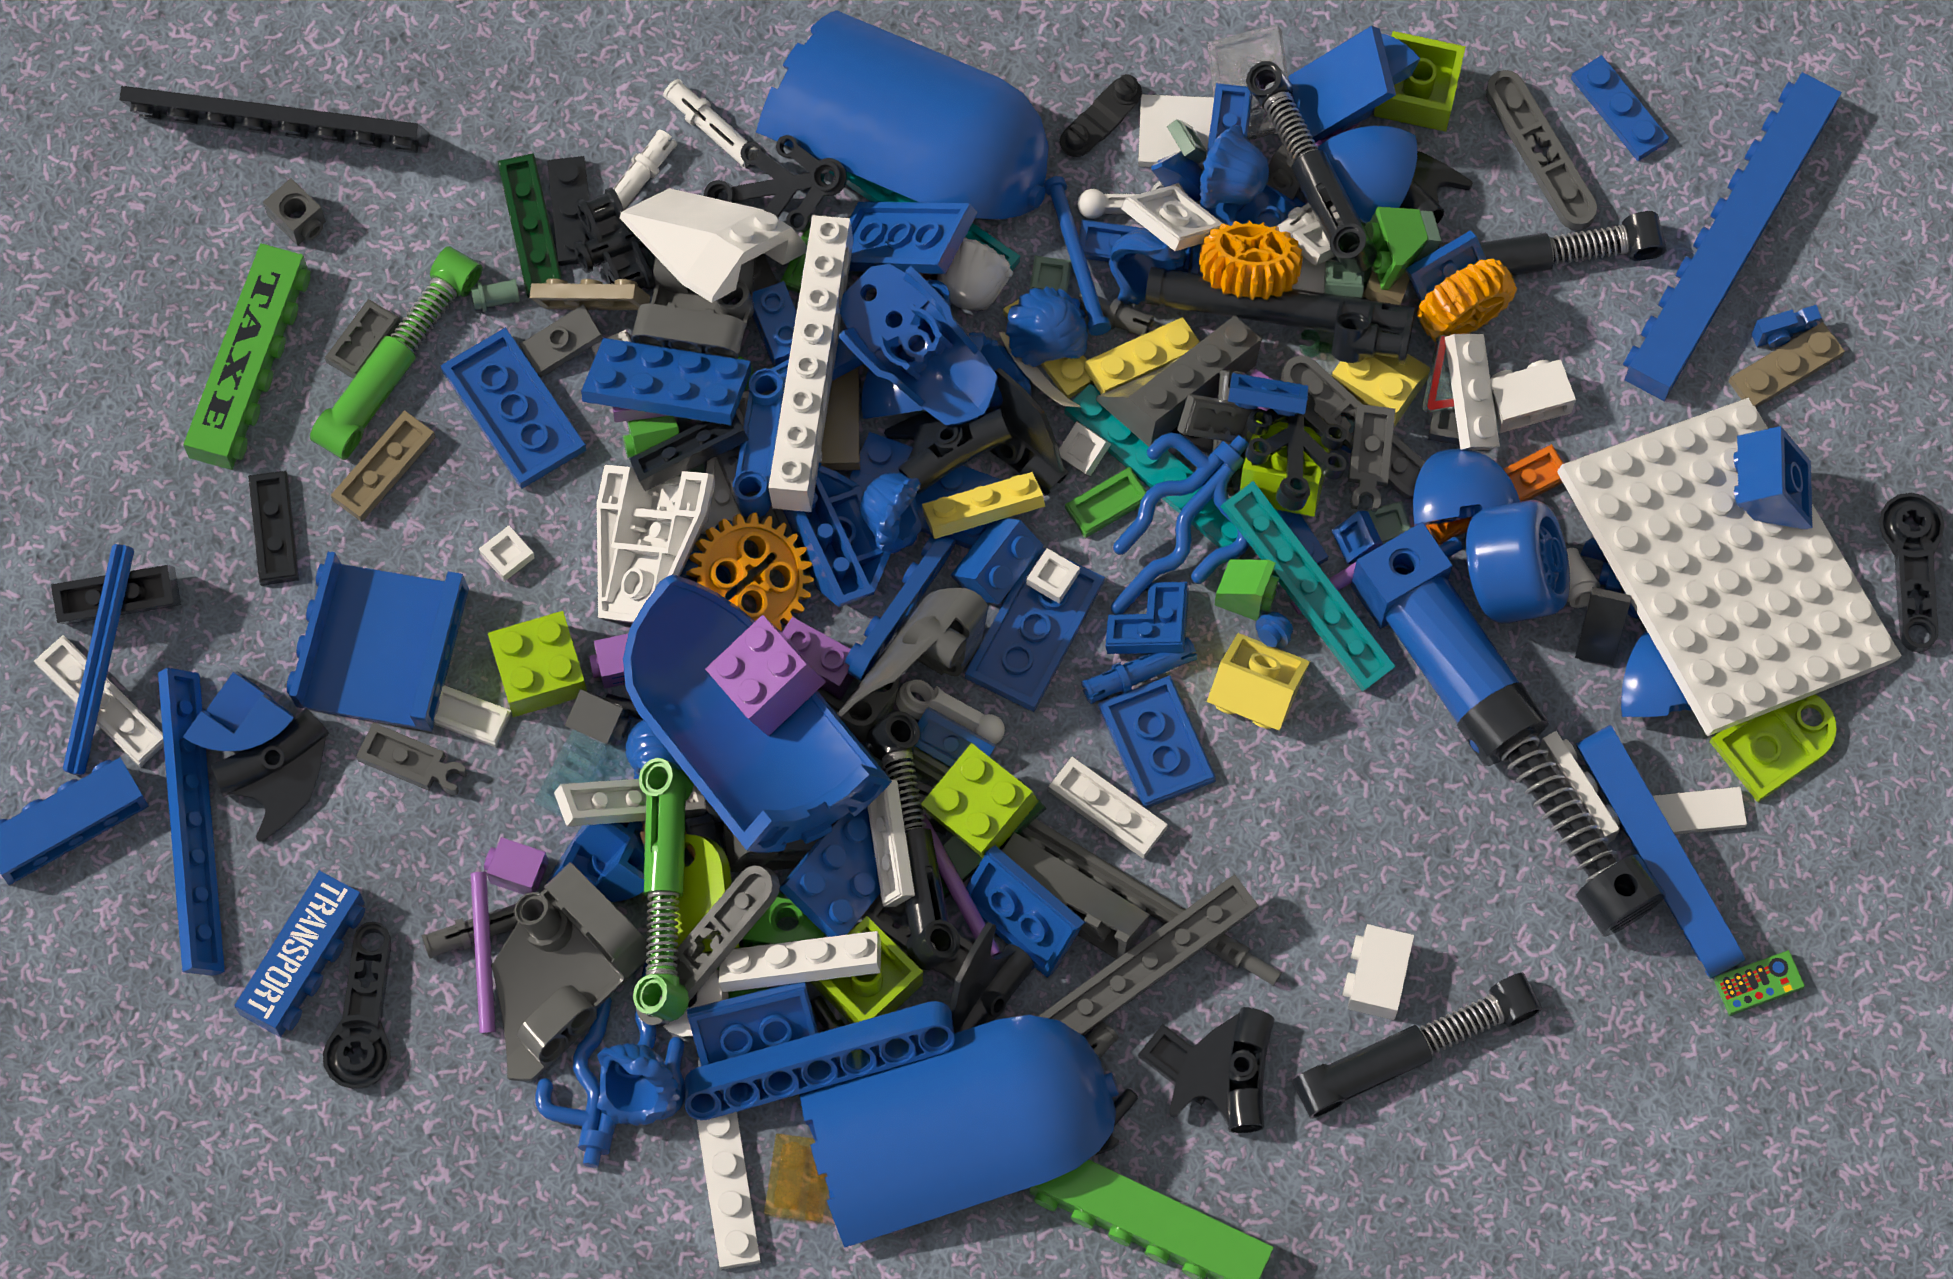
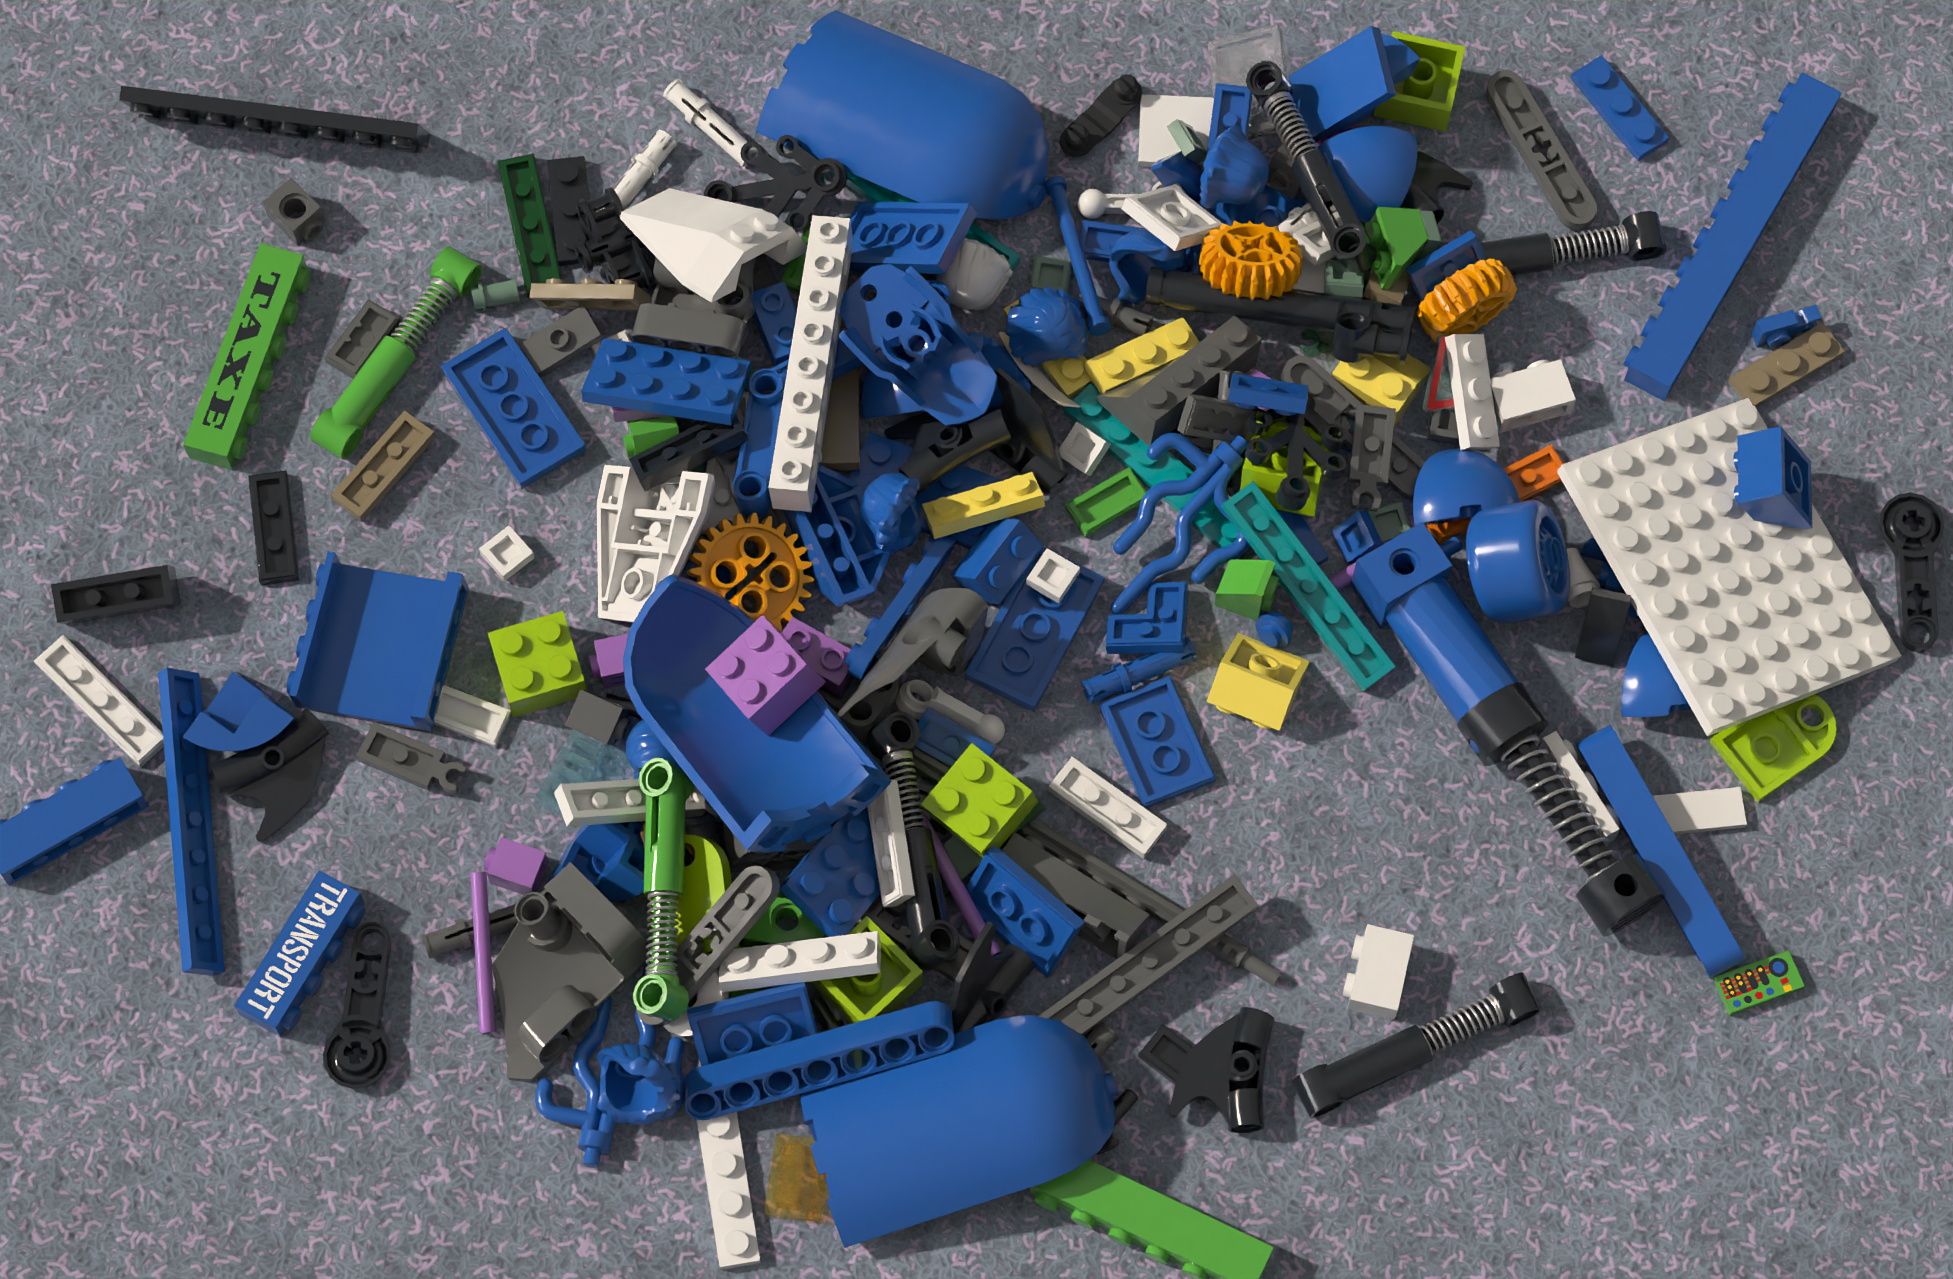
blue axle [63,544,134,775] -> none

